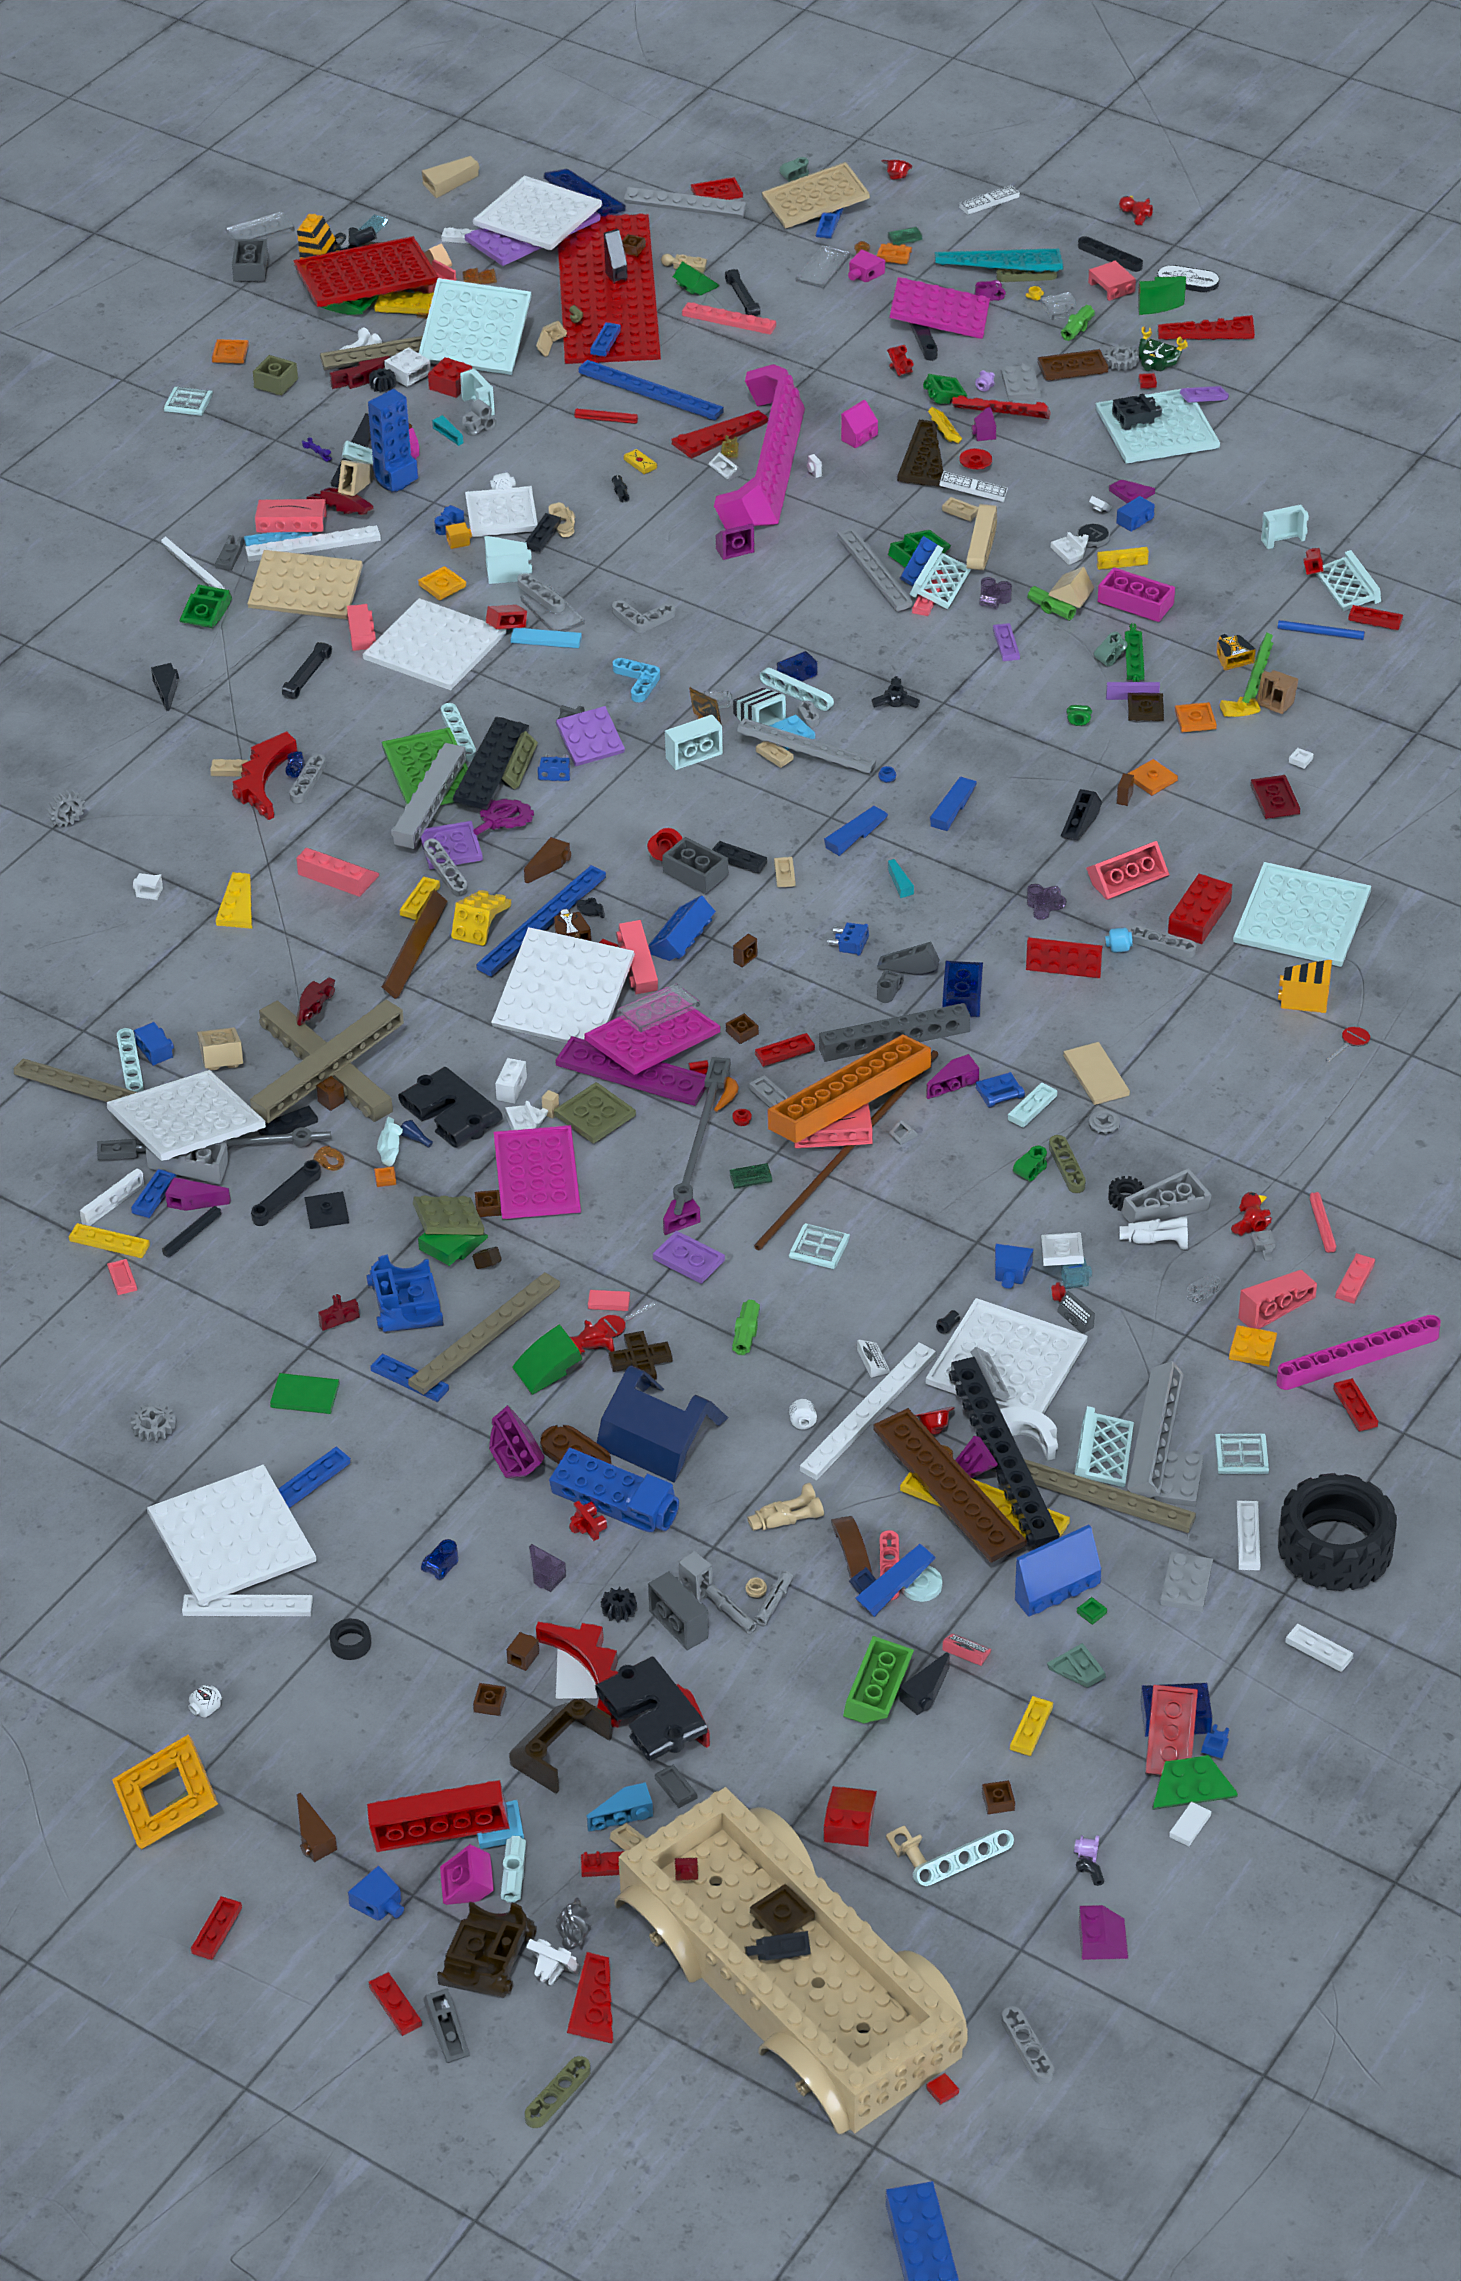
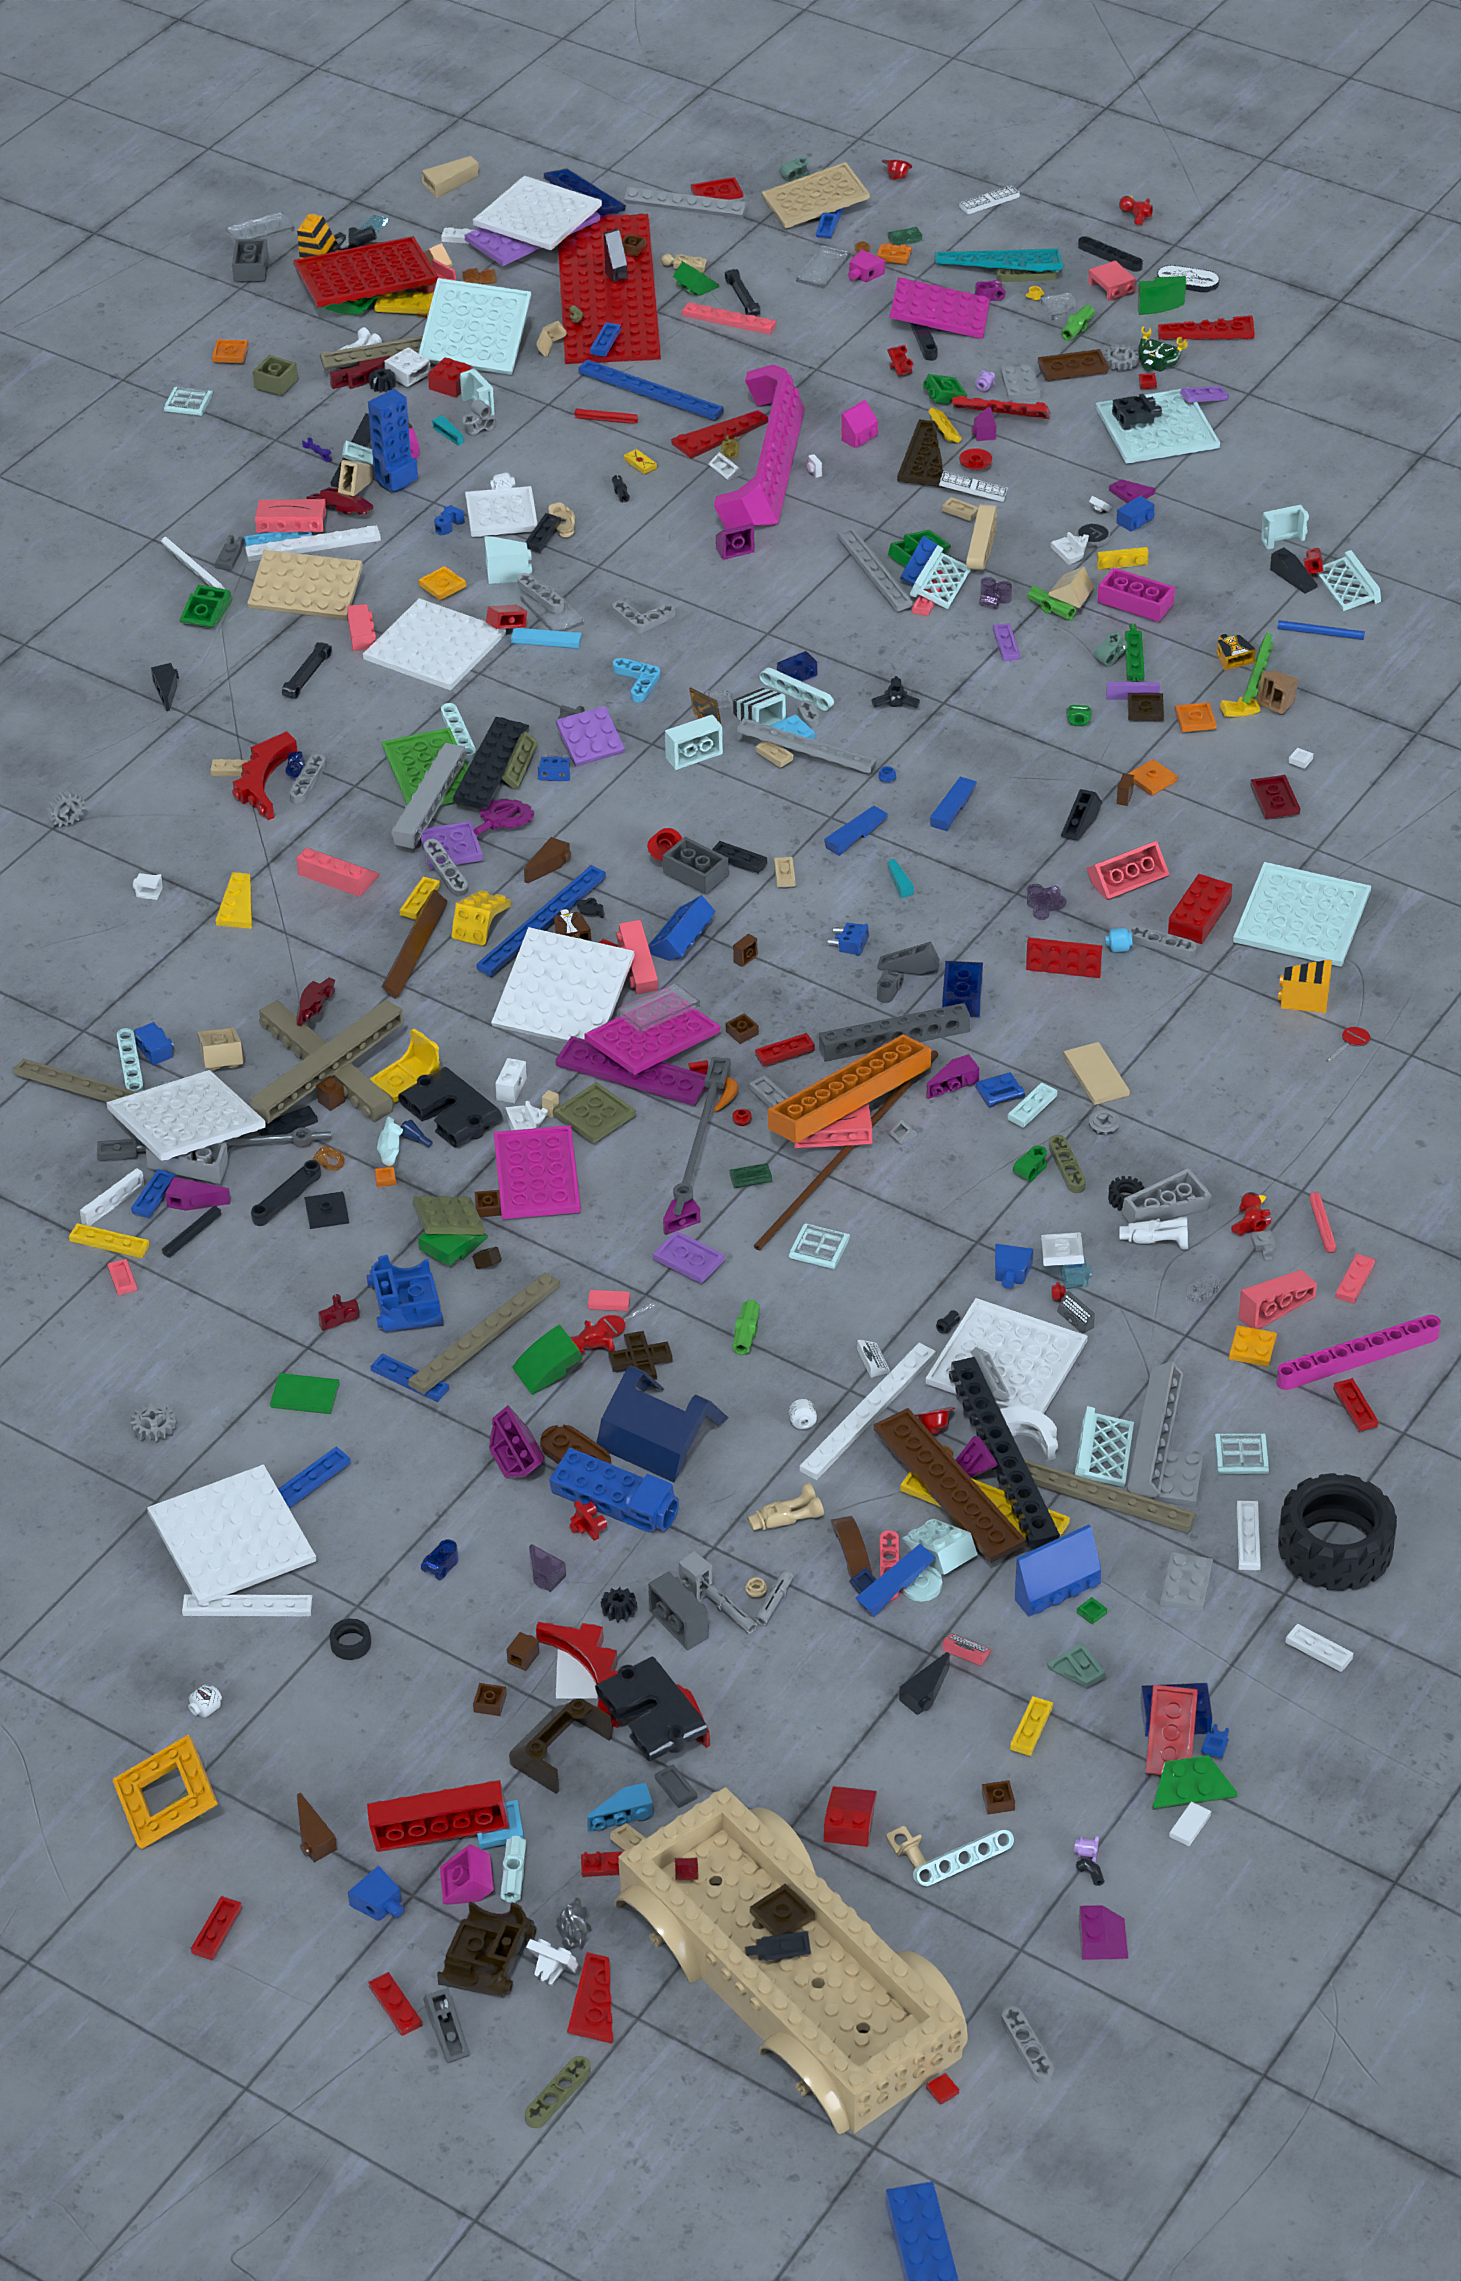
light orange brick [446,522,472,549] -> none
bright green slope [843,1636,914,1723] -> none
red plate [1348,605,1403,630] -> none
none -> yellow bracket [369,1028,440,1103]
none -> light aqua slope [902,1519,978,1575]
none -> black slope [1270,547,1318,594]

